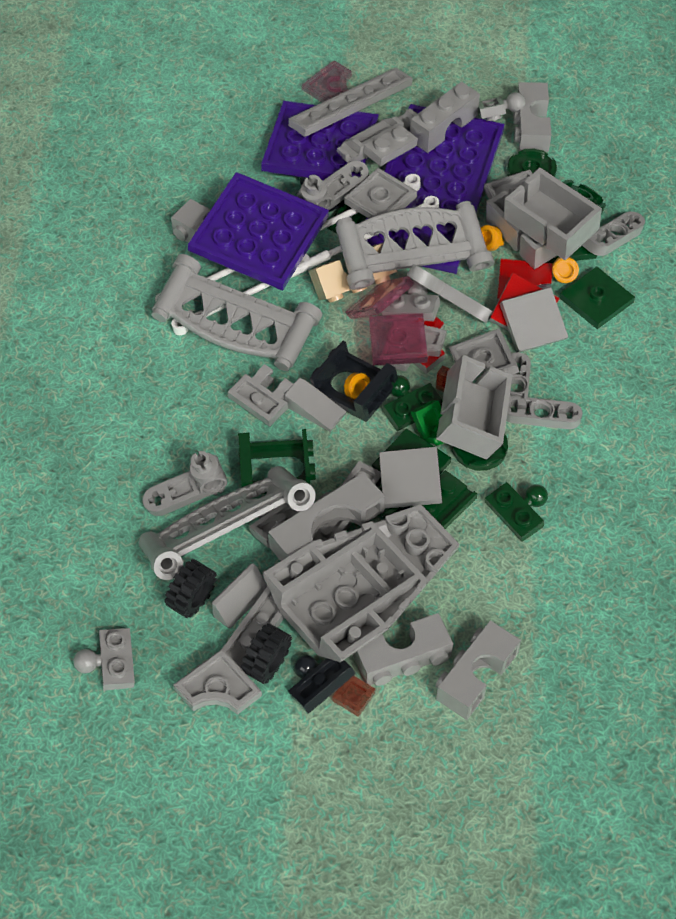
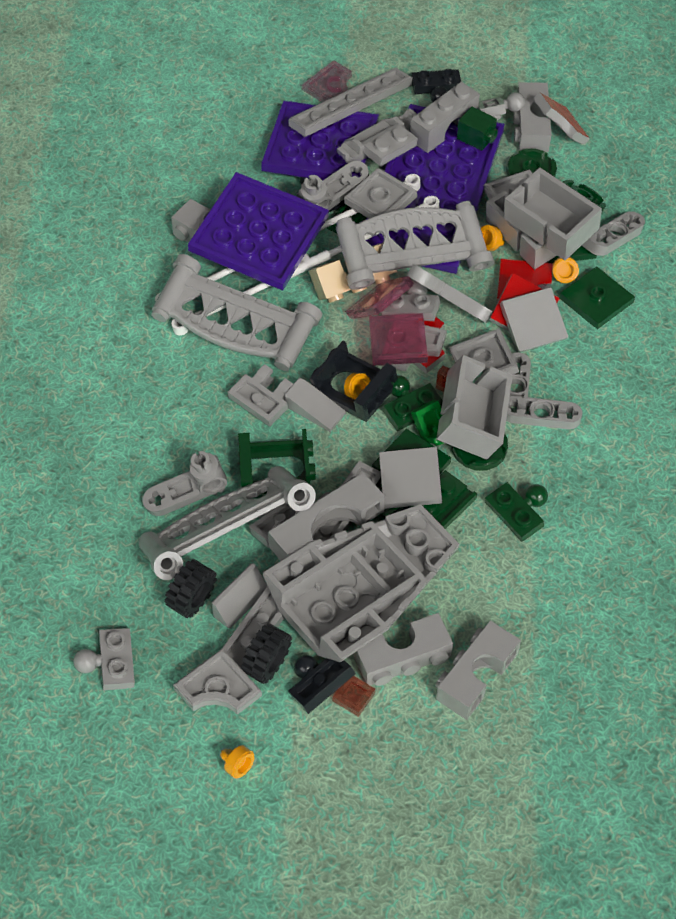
none -> light orange tile [220,745,254,779]
none -> black plate [411,69,462,103]
none -> dark green brick [457,106,498,151]
none -> light grey tile [534,92,590,144]

